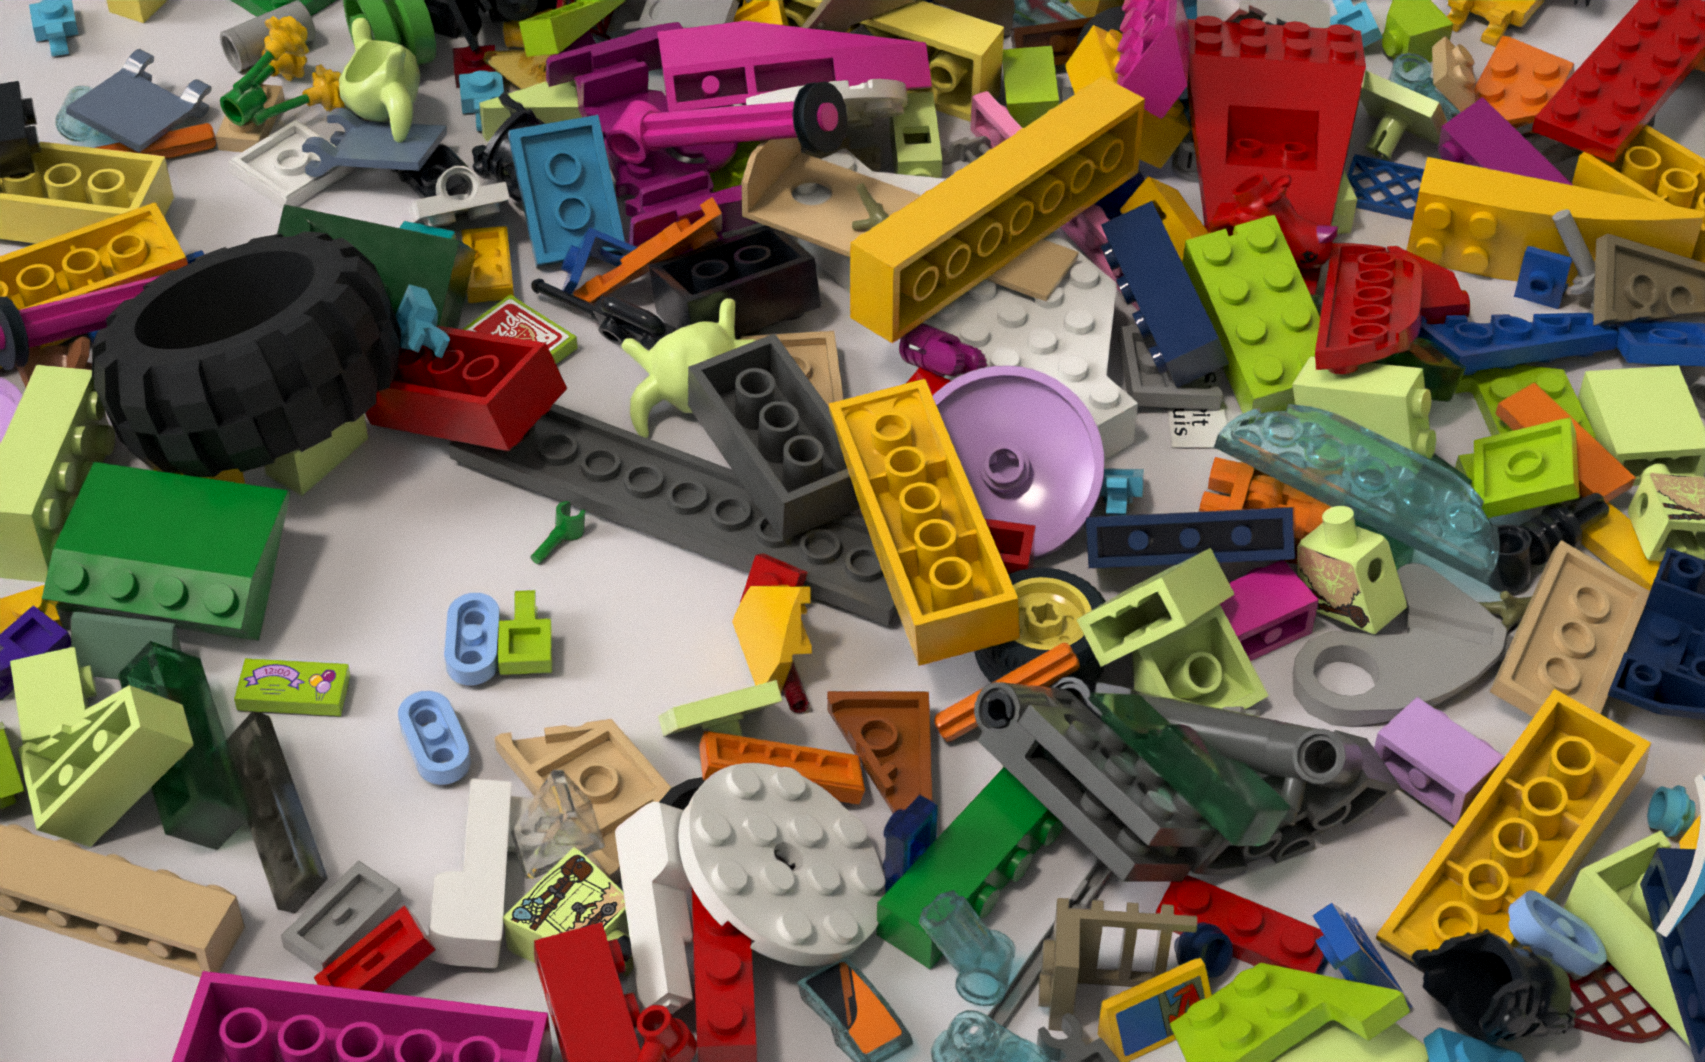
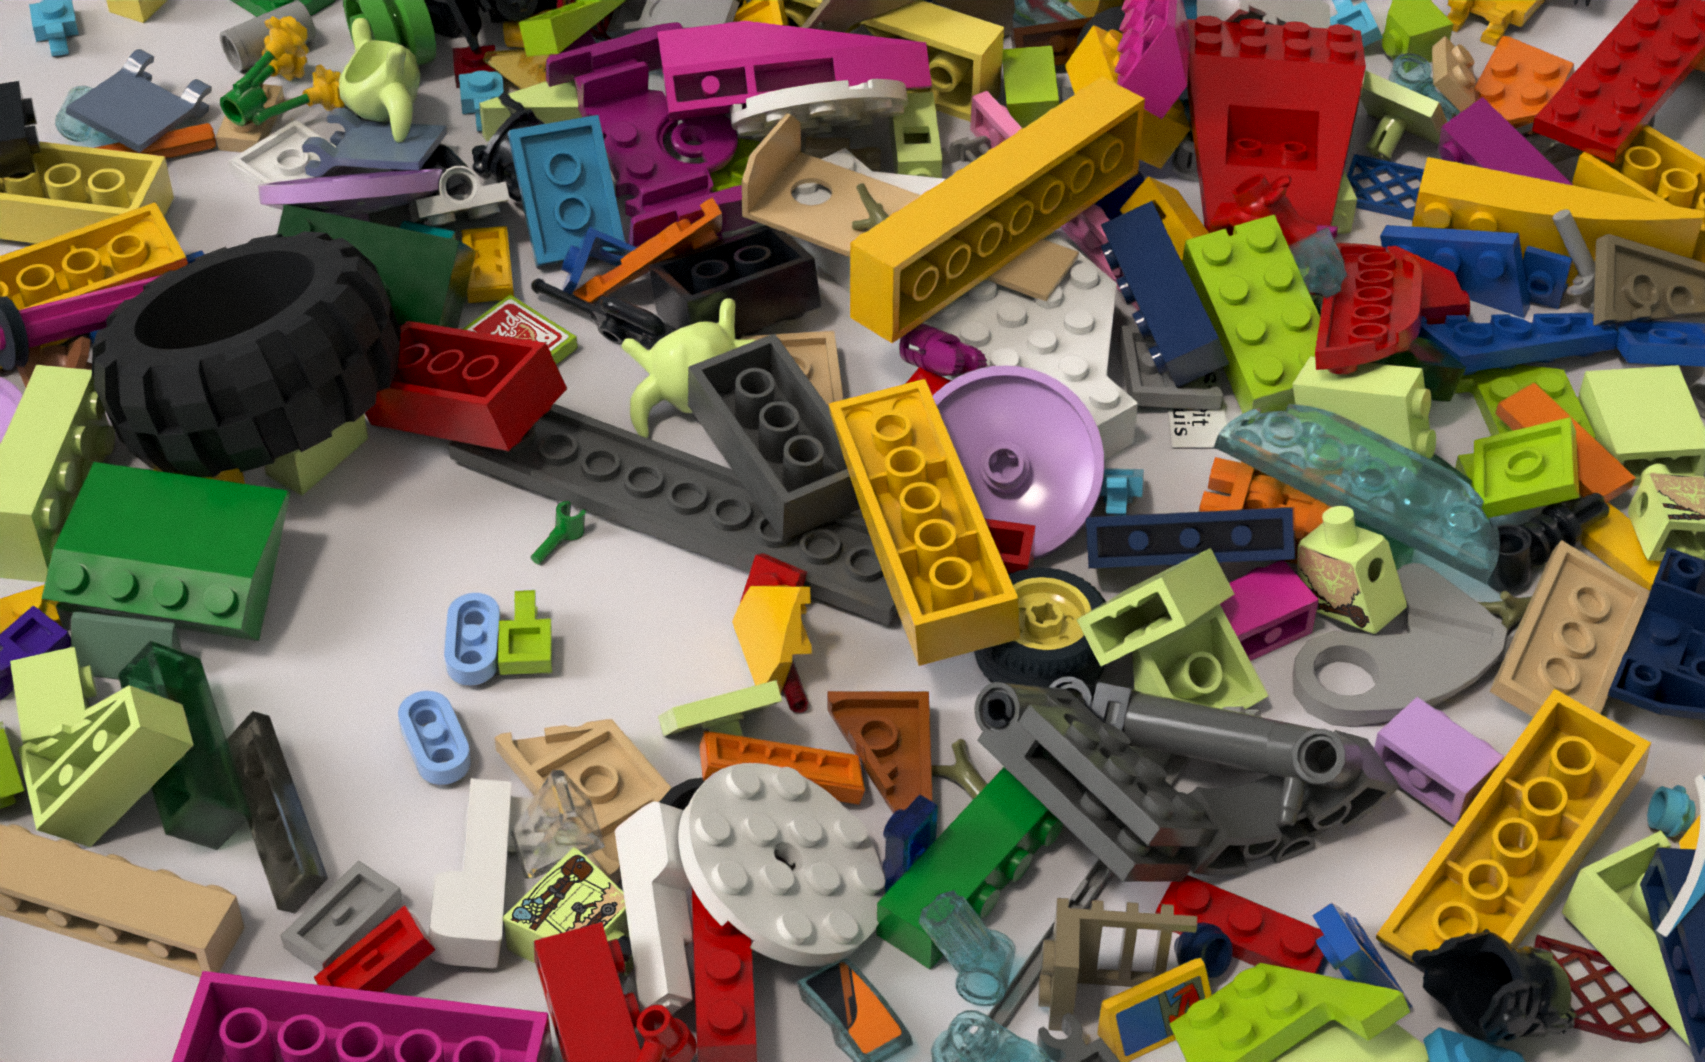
lime tile [234,658,351,716] -> none
medium azure plate [395,284,450,358] -> none
dark pink piece [606,81,848,164] -> none
orange axle [934,643,1080,742] -> none
clear green piece [1088,693,1291,846] -> none
light blue plate [1508,890,1607,976] -> none
none -> lavender dish [258,169,443,222]
none -> olive bar [931,739,987,799]
none -> clear light blue piece [1288,226,1347,298]
none -> blue wing [1380,225,1530,319]

